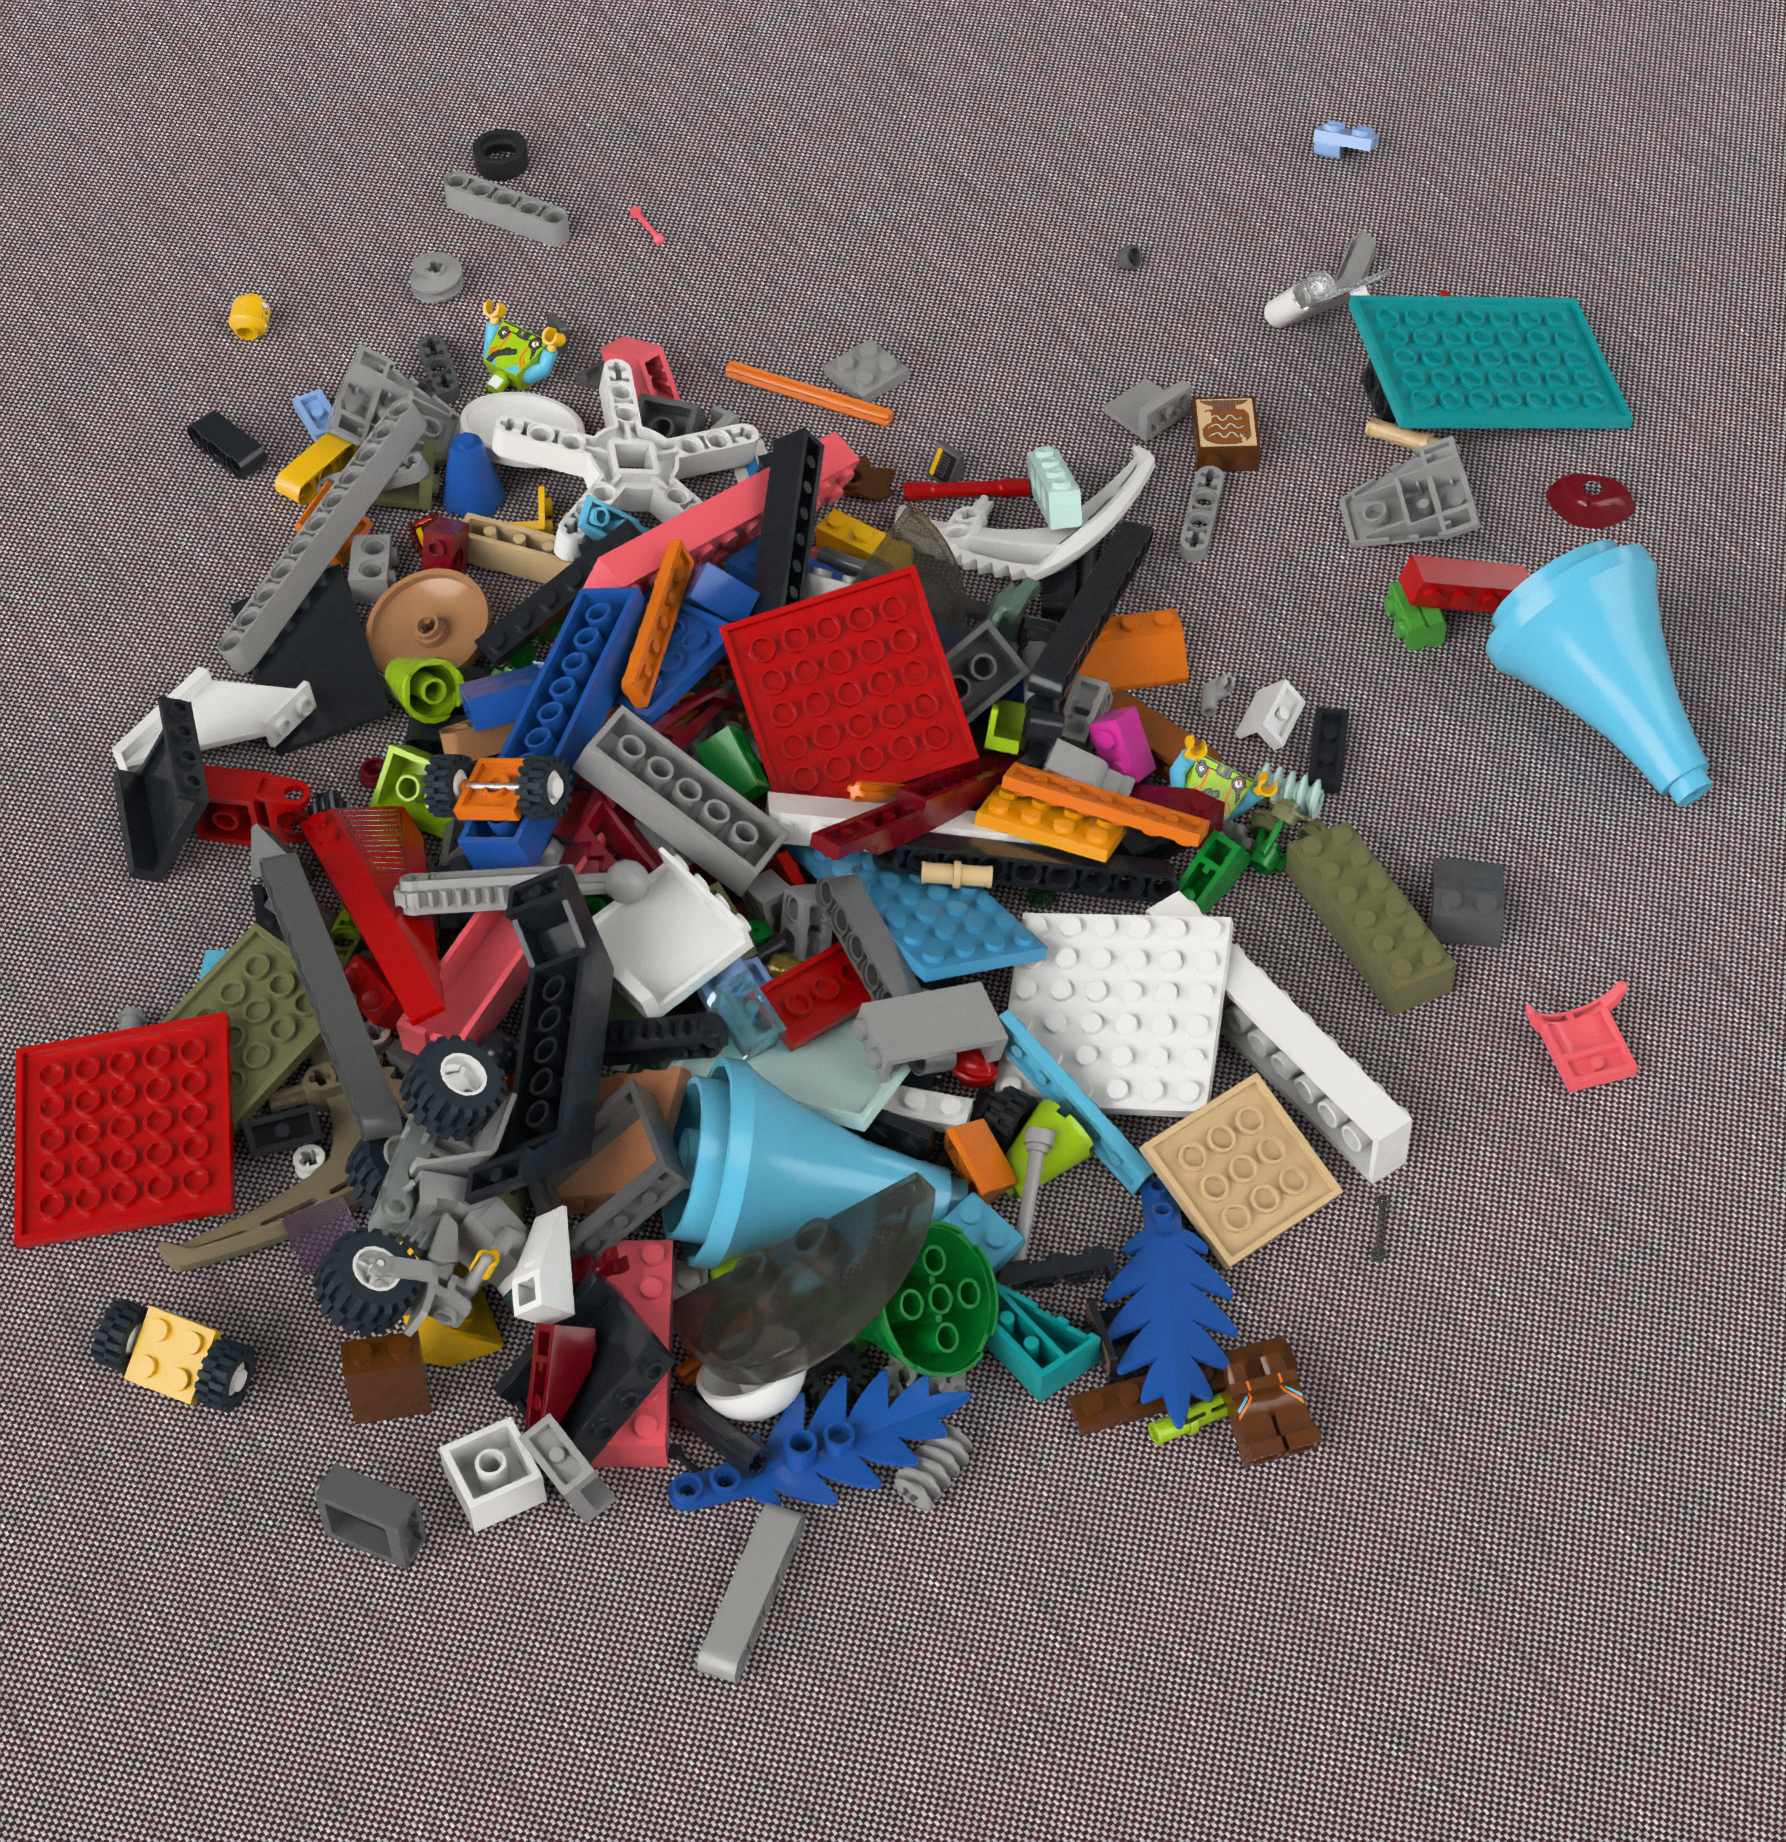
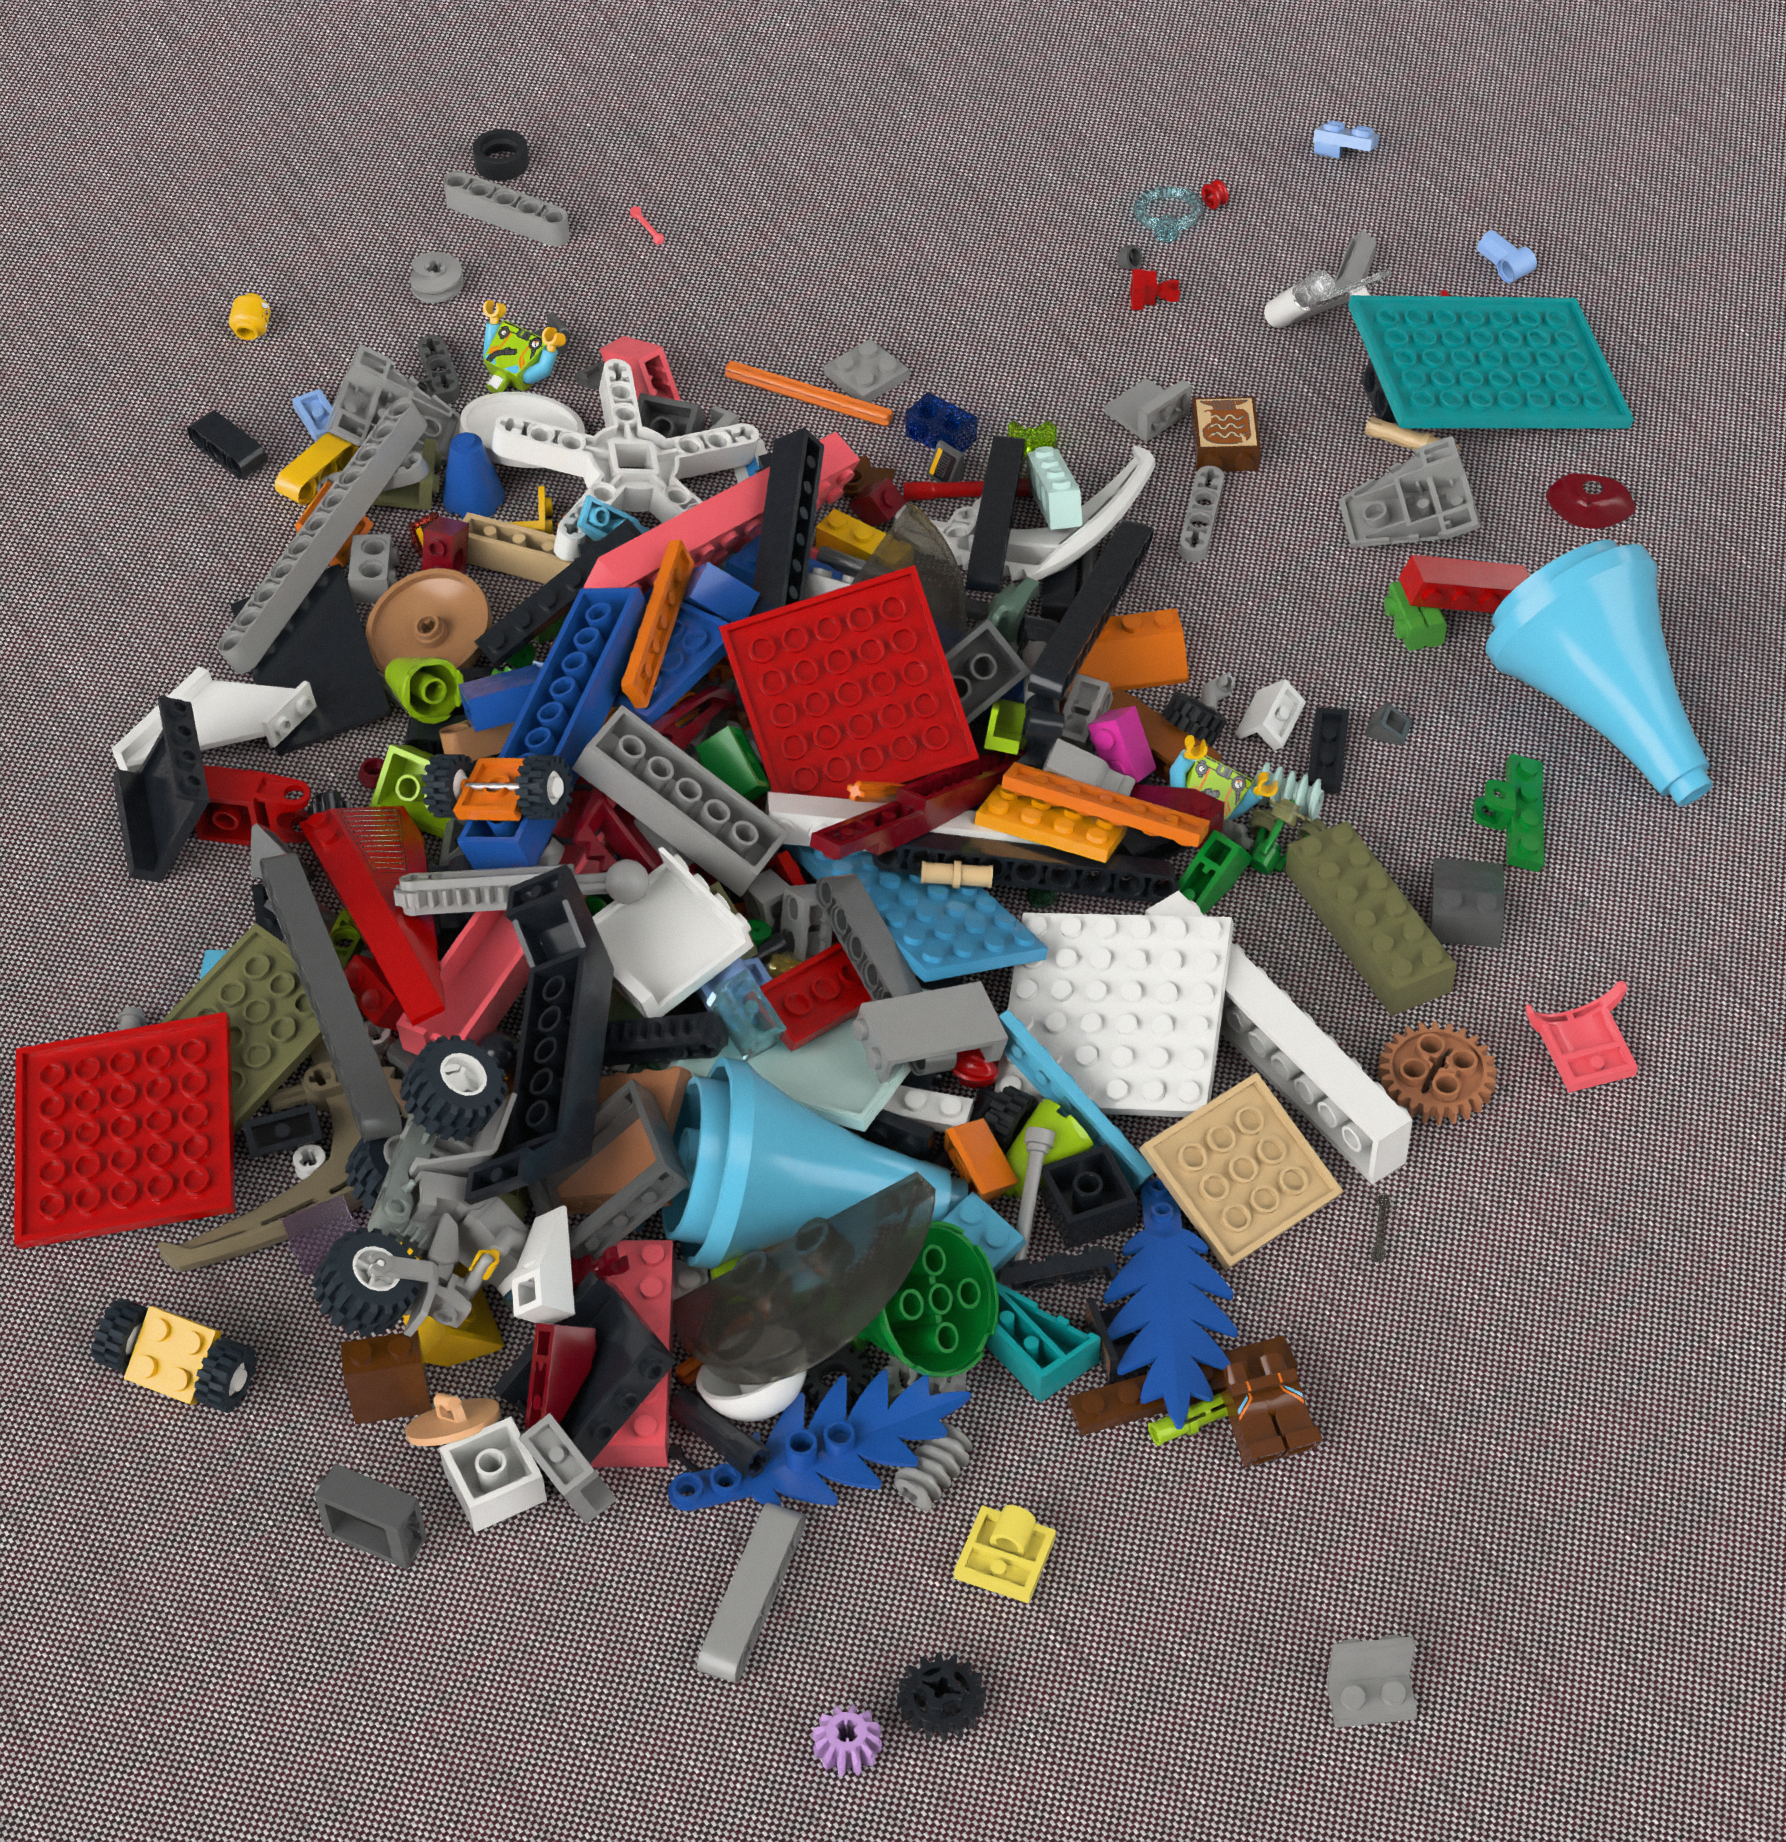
none -> light nougat shield [405,1393,501,1446]
none -> lavender gear [812,1704,882,1778]
none -> dark red brick [849,477,907,527]
none -> black gear [897,1652,986,1742]
none -> clear blue brick [905,392,977,453]
none -> light yellow plate [954,1505,1056,1604]
none -> black beam [966,435,1025,594]
none -> clear neon green panel [1008,421,1057,459]
none -> black brick [1038,1144,1137,1249]
none -> red piece [1130,269,1180,310]
none -> clear light blue piece [1133,186,1203,242]
none -> black tyre [1162,691,1227,745]
none -> red bush [1201,180,1229,210]
none -> light grey bracket [1326,1635,1417,1728]
none -> dark grey slope [1364,702,1413,746]
none -> nougat gear [1378,1021,1497,1125]
none -> green plate [1473,753,1544,873]
none -> light blue piece [1477,230,1537,283]

